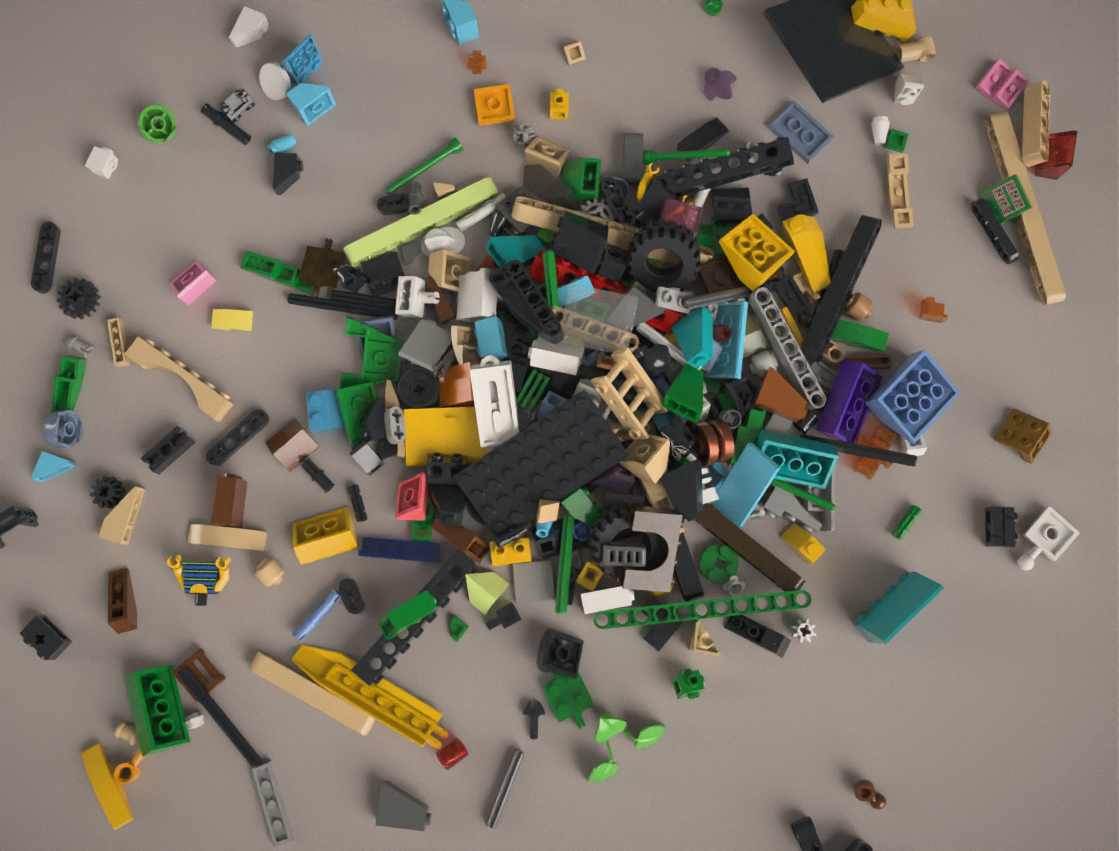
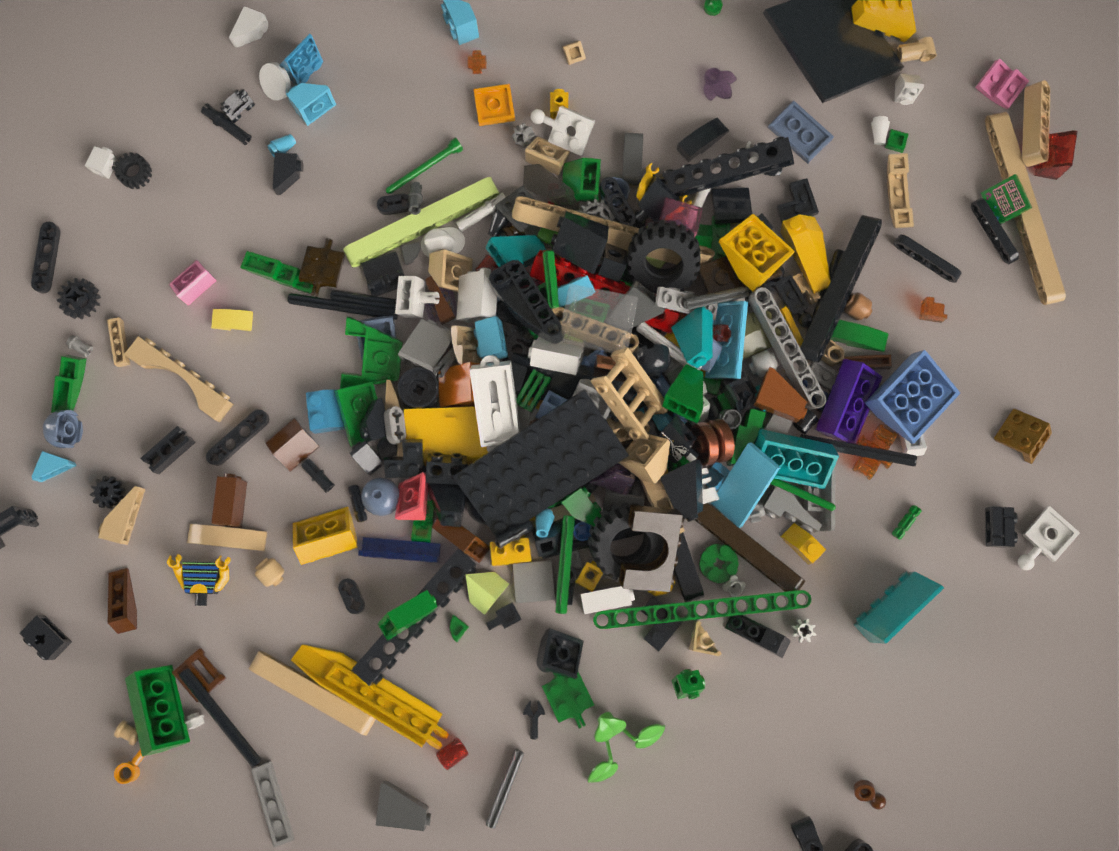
yellow slope [81,743,134,830] -> none
bright green cylinder [137,105,177,143] -> none
medium blue pin [292,589,342,642] -> none
black piece [333,263,369,293] -> none
tan slope [433,183,456,200] -> none
tan slope [537,499,560,523] -> none
flat silver slope [603,543,646,567] -> none
green piece [642,148,730,165] -> none
none -> black tyre [114,152,152,189]
none -> sand blue cylinder [361,477,399,516]
none -> black plate [384,439,424,478]
none -> white plate [531,106,595,156]
none -> black beam [894,234,962,283]

